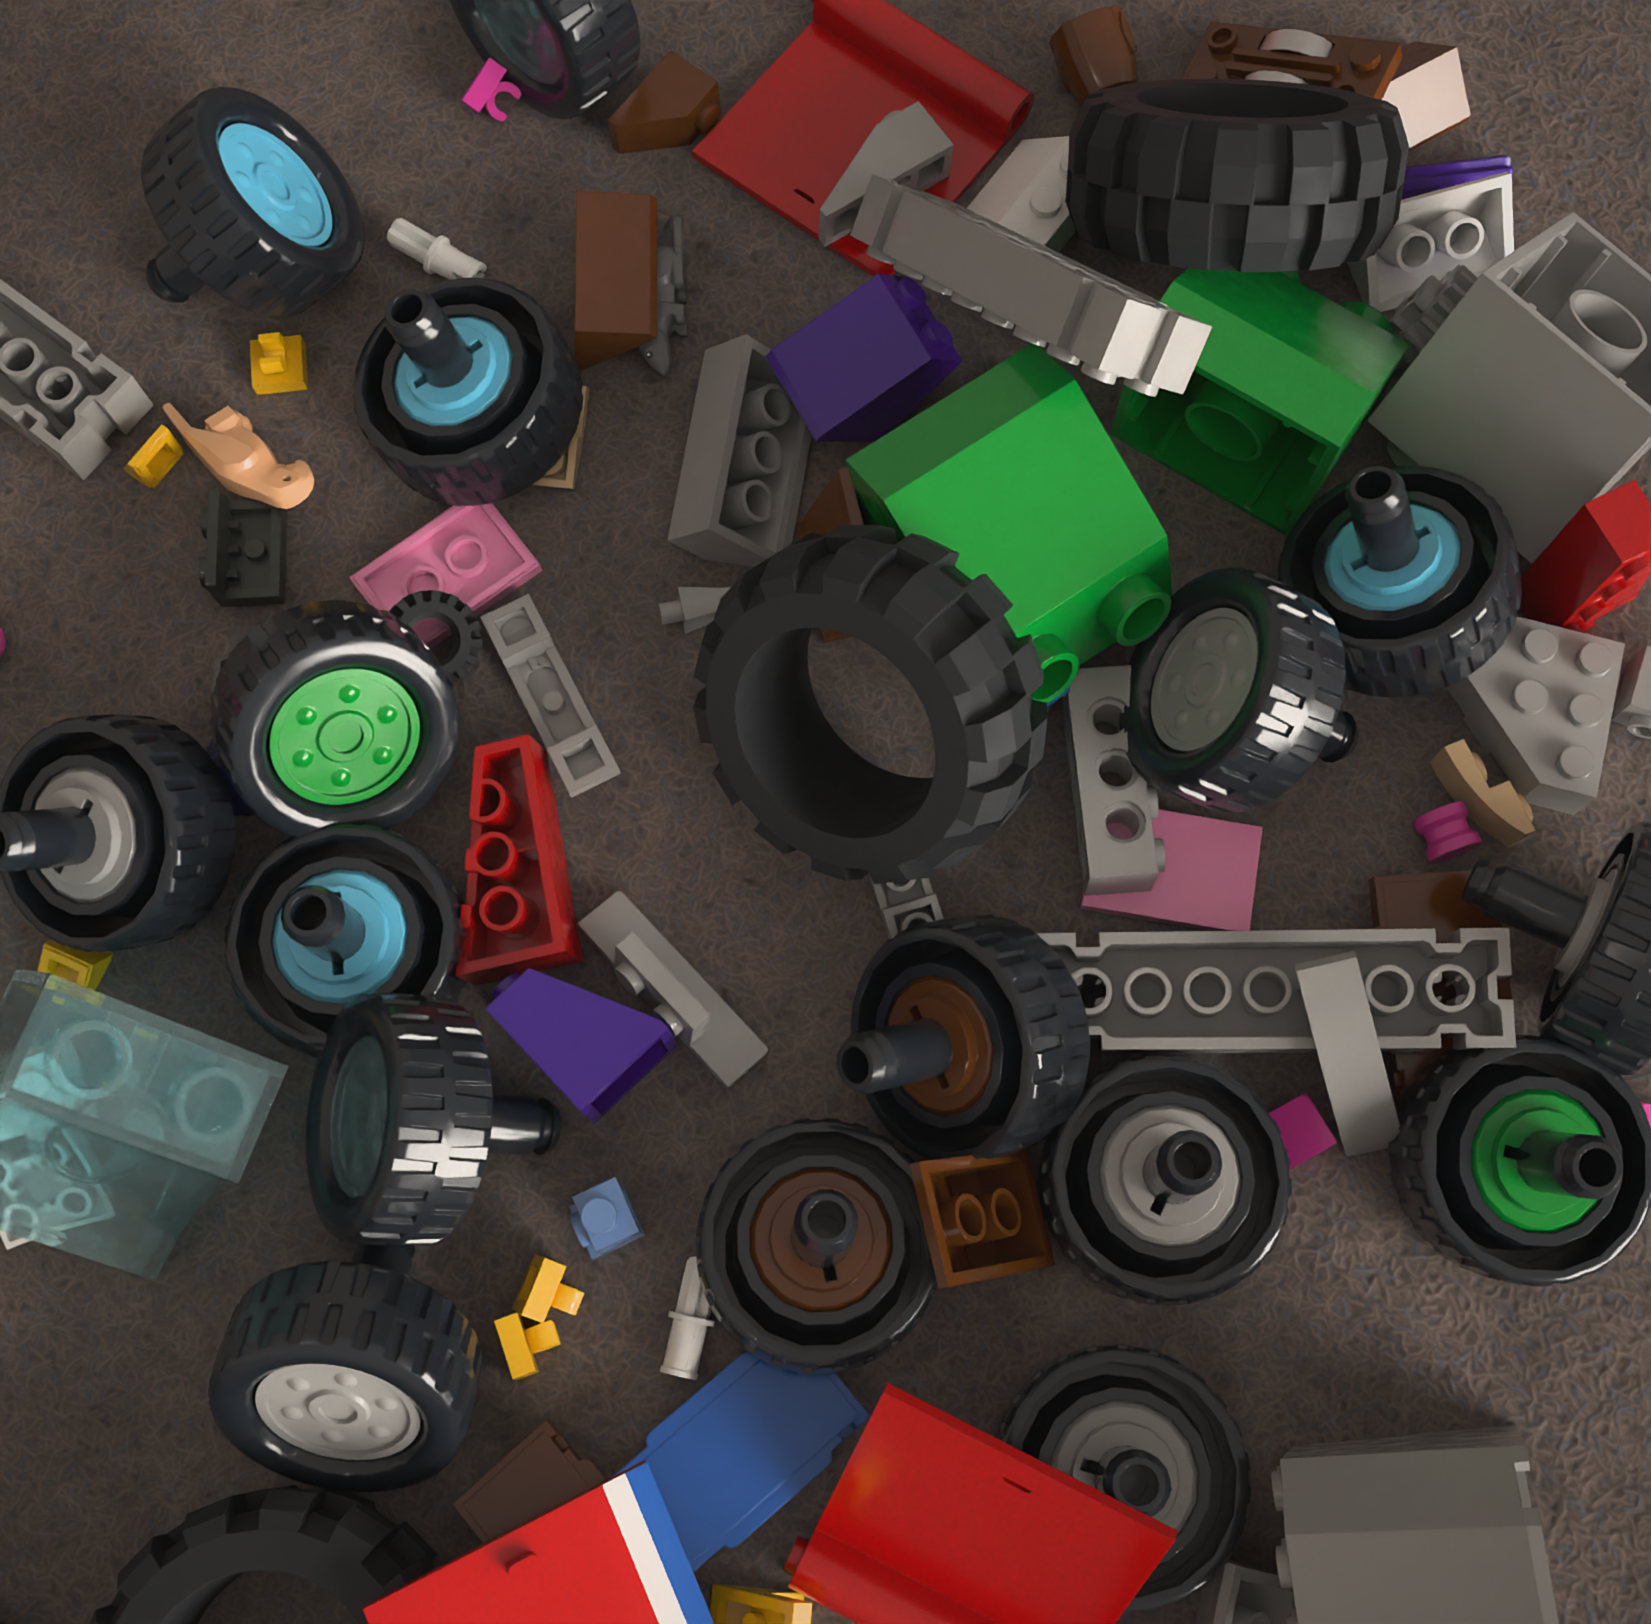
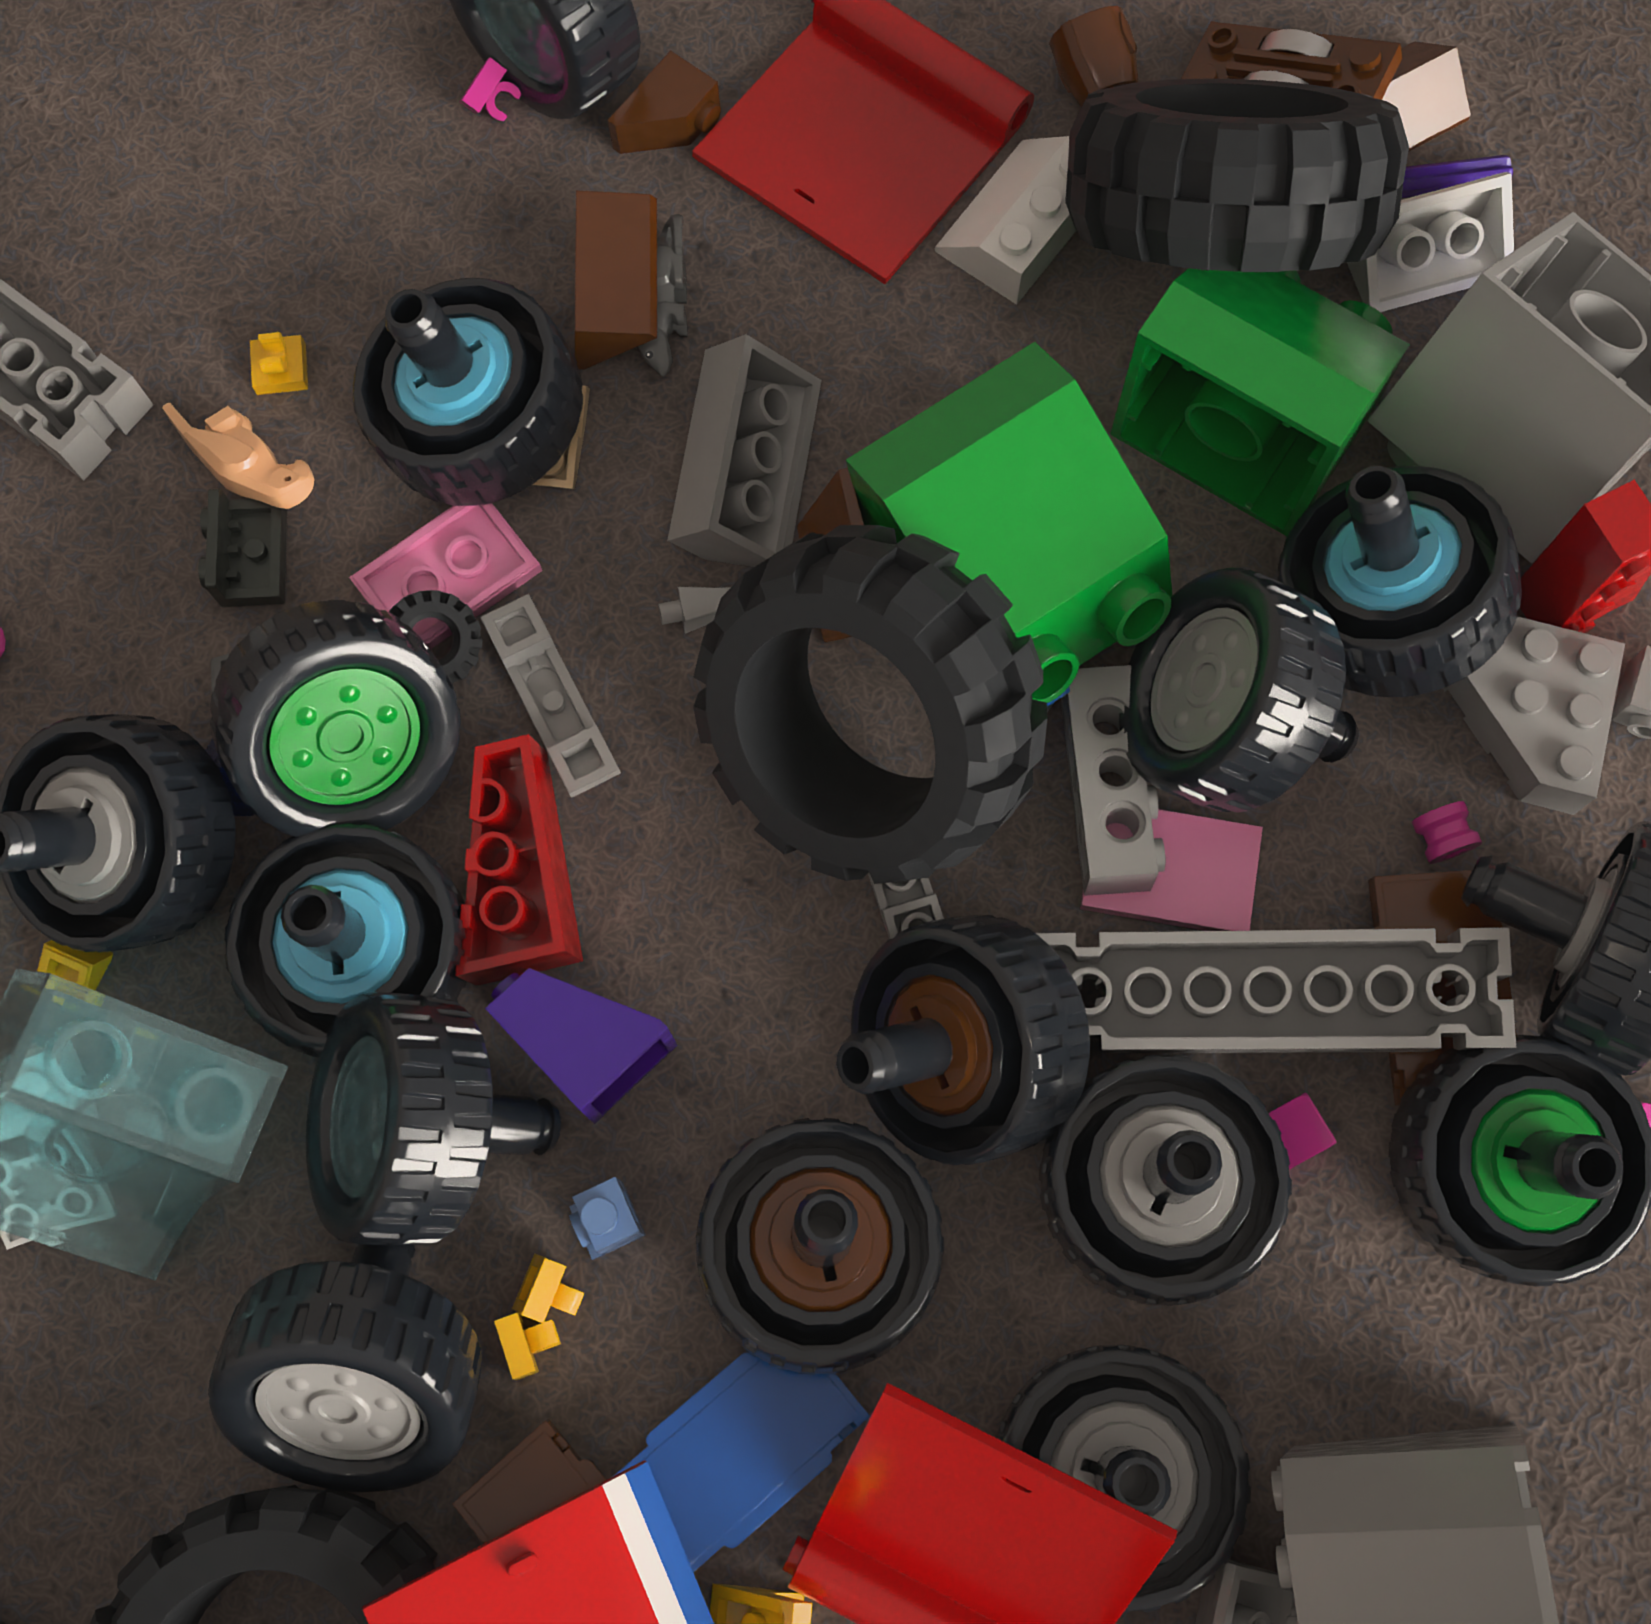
yellow slope [123,424,184,489] -> none
black wheel [141,87,365,317] -> none
white axle [386,218,487,280] -> none
light grey bracket [577,891,768,1090] -> none
white axle [660,1257,715,1380] -> none
dark purple slope [765,274,962,442] -> none
light grey slope [819,101,954,247] -> none
light grey brick [850,174,1212,397] -> none
reddish brown slope [909,1149,1055,1290] -> none
light grey slope [1295,951,1400,1157] -> none
light grey gear [1389,264,1477,369] -> none
tan slope [1430,739,1536,848] -> none

